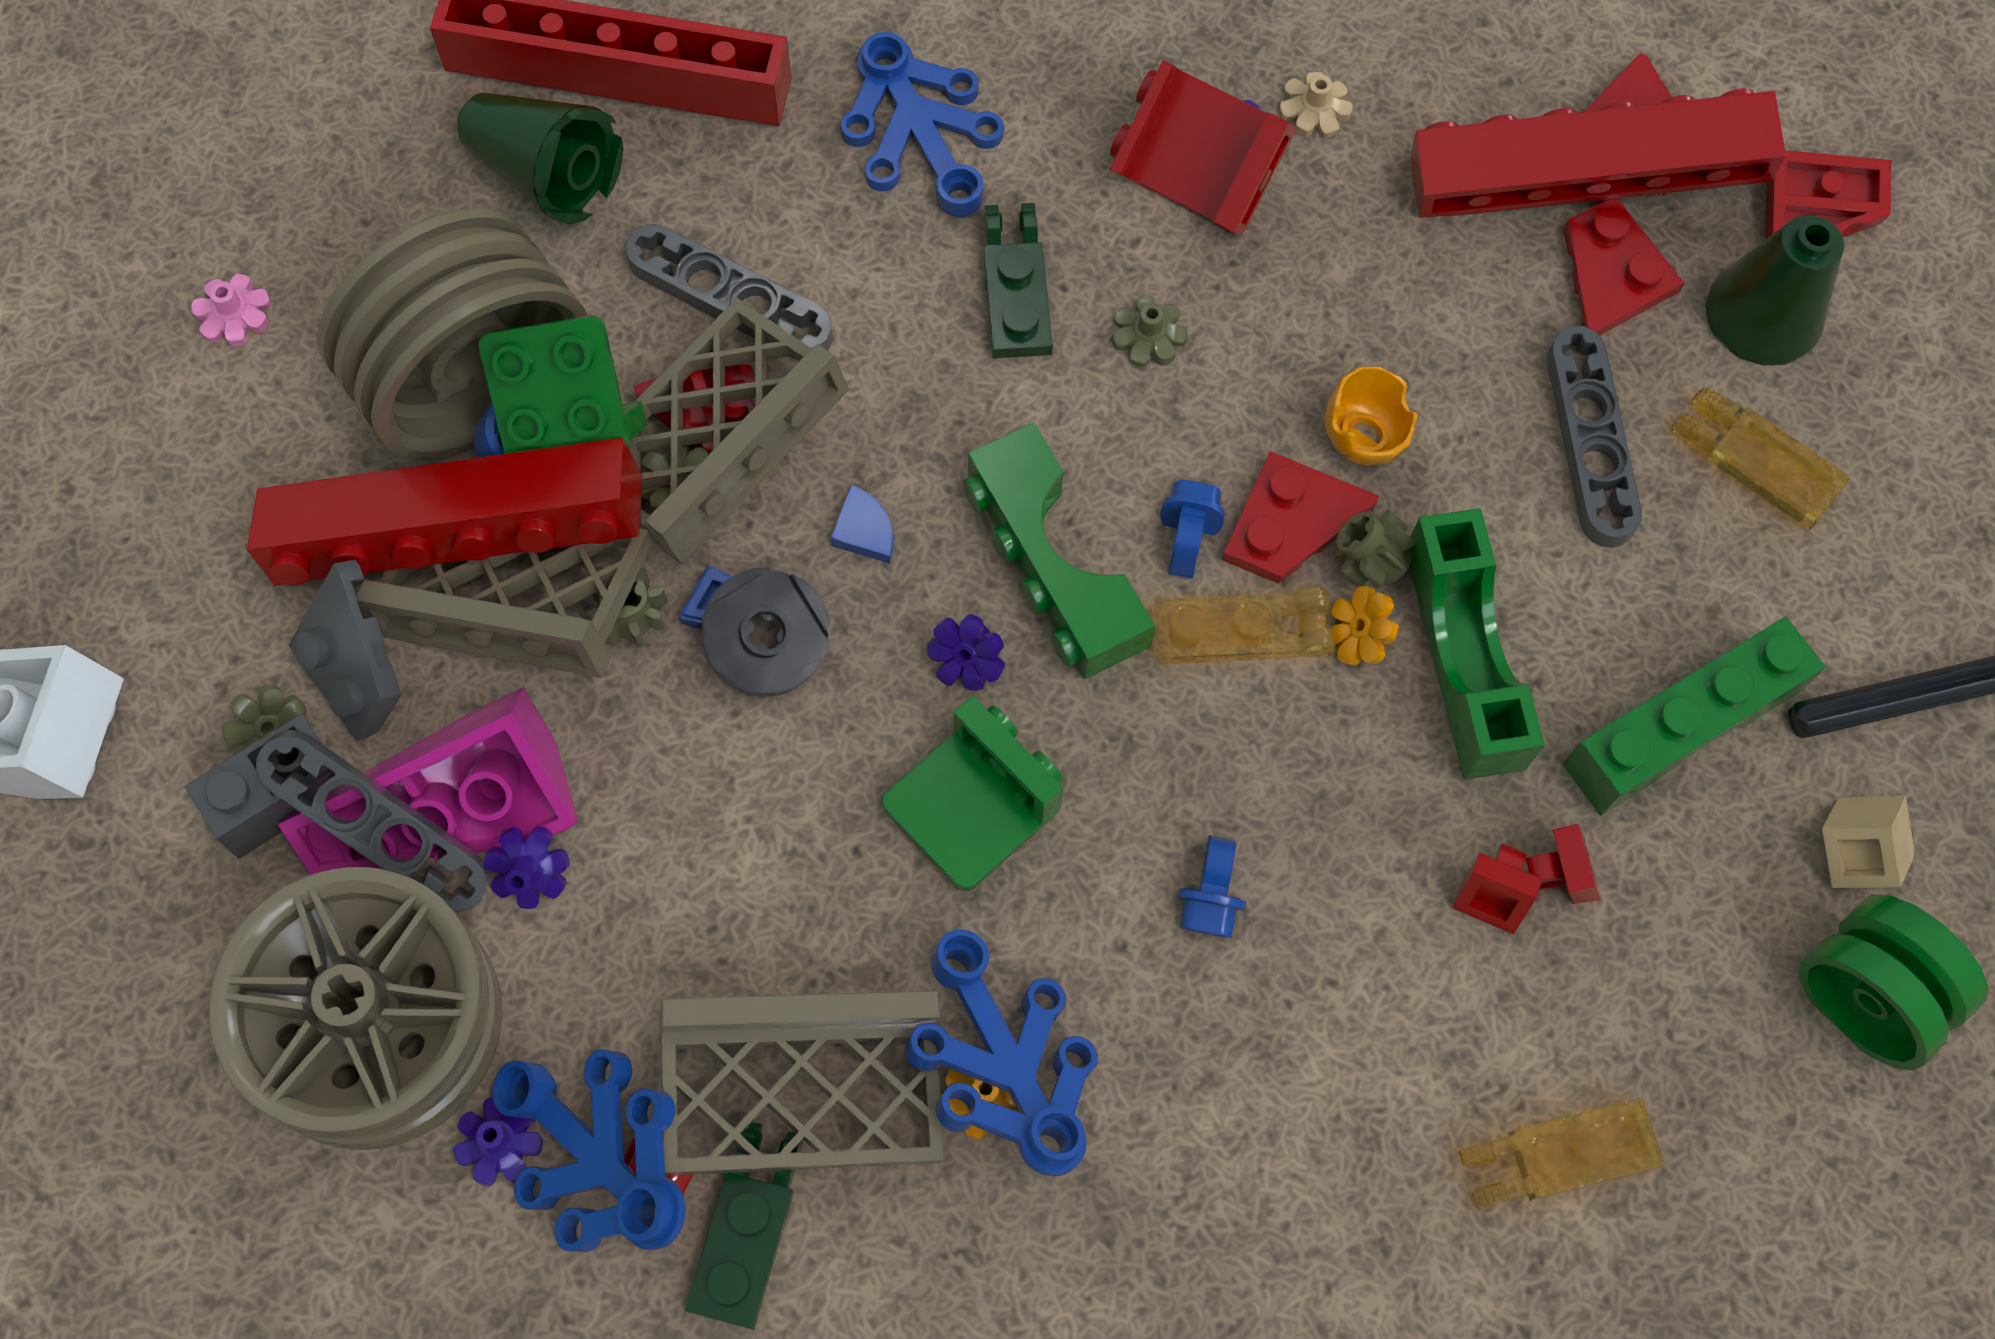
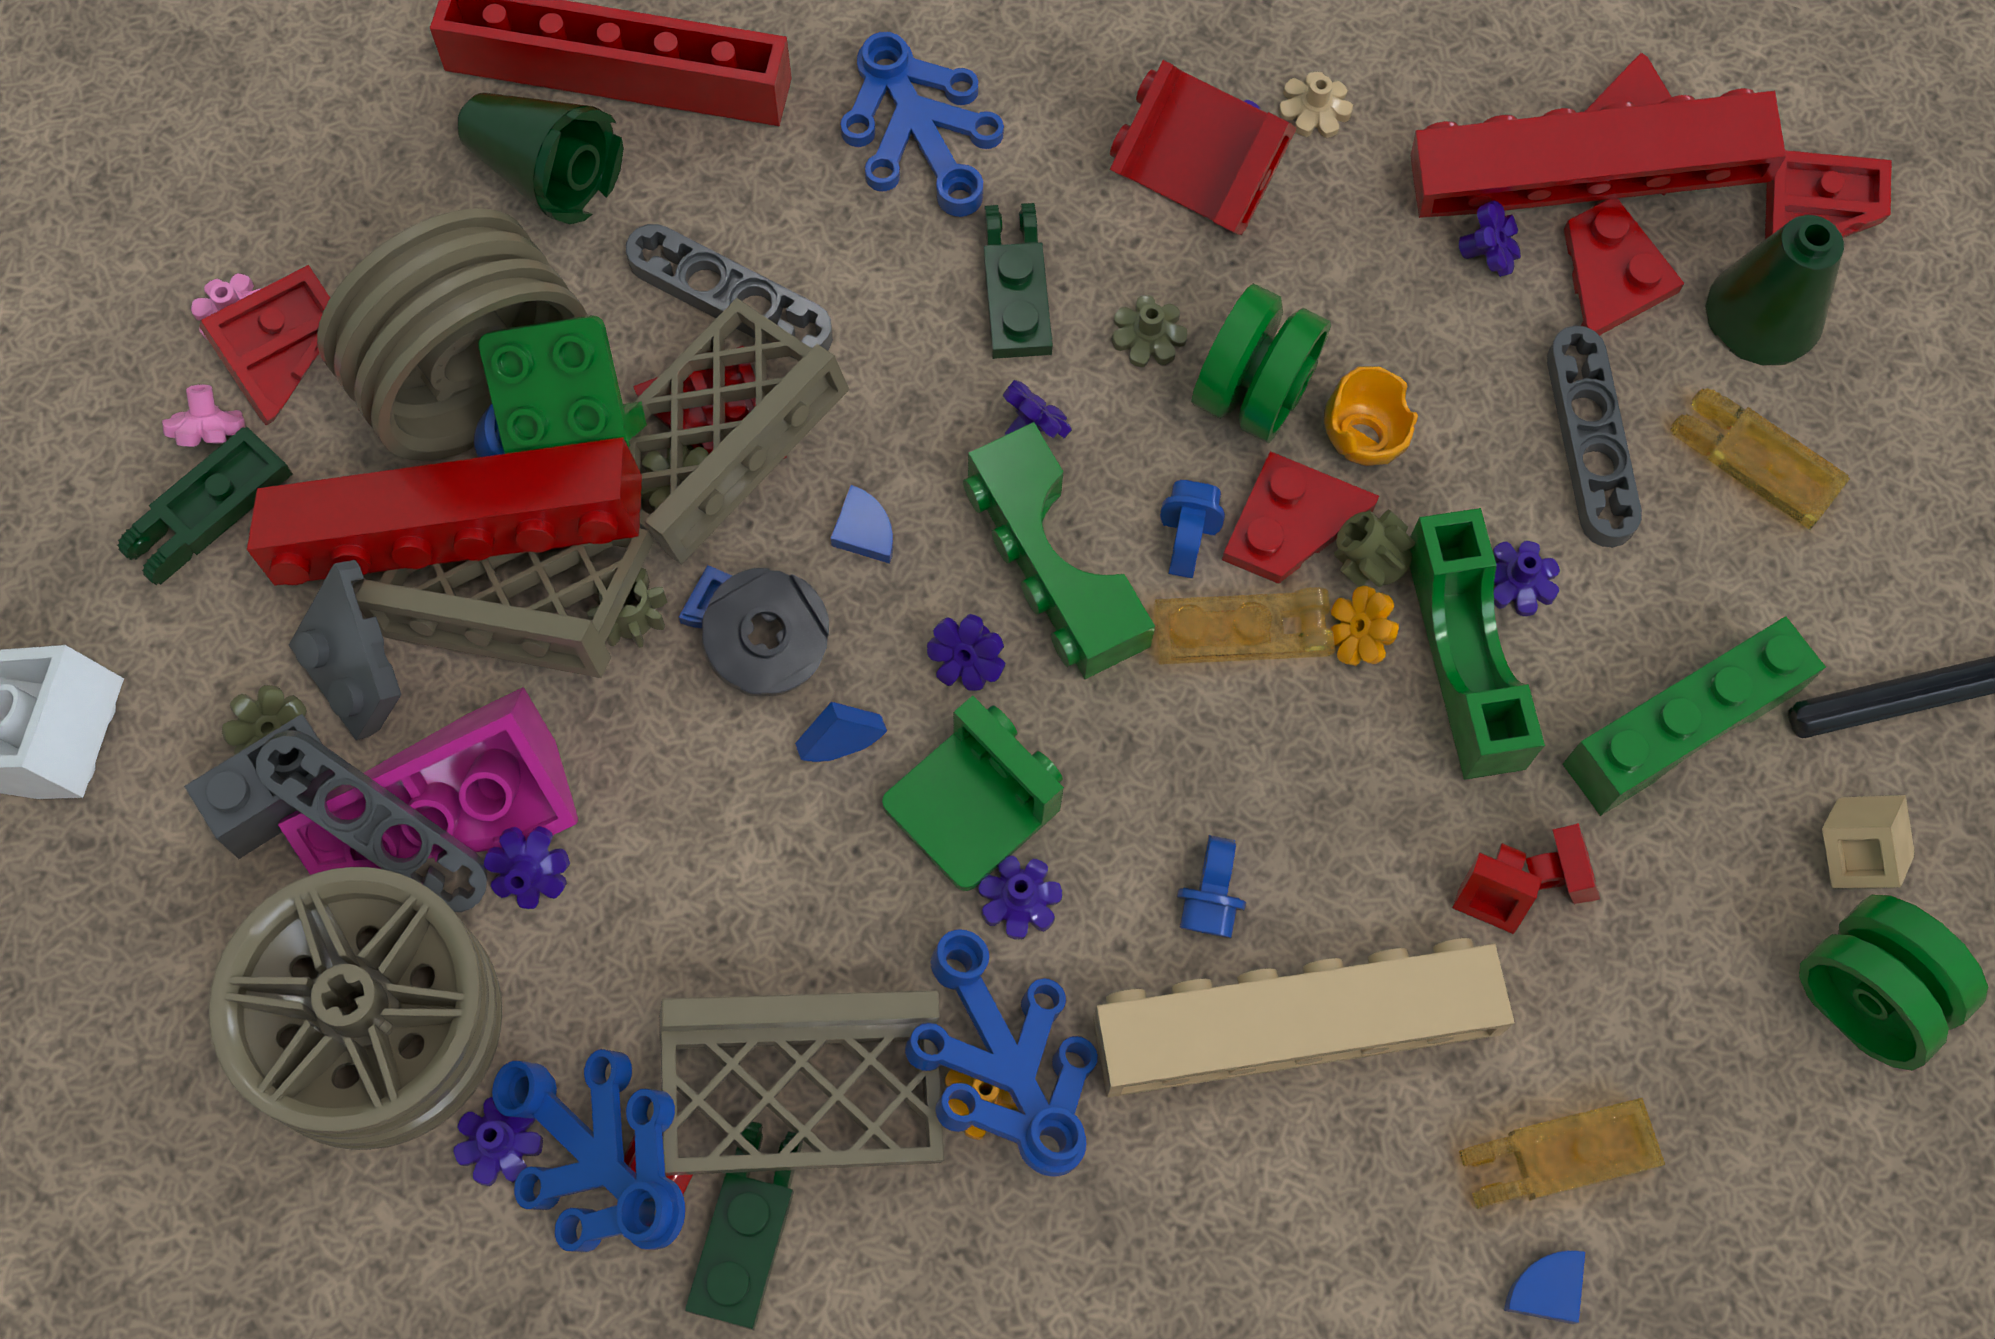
none -> dark green hinge [117,426,293,585]
none -> bright pink plant [162,385,245,447]
none -> red wing [199,265,330,425]
none -> blue tile [795,702,887,762]
none -> dark purple plant [979,856,1062,939]
none -> dark purple plant [1003,380,1072,439]
none -> tan brick [1093,938,1515,1098]
none -> green wheel [1191,283,1331,444]
none -> dark purple plant [1459,200,1521,277]
none -> dark purple plant [1492,541,1560,616]
none -> blue tile [1504,1251,1585,1324]

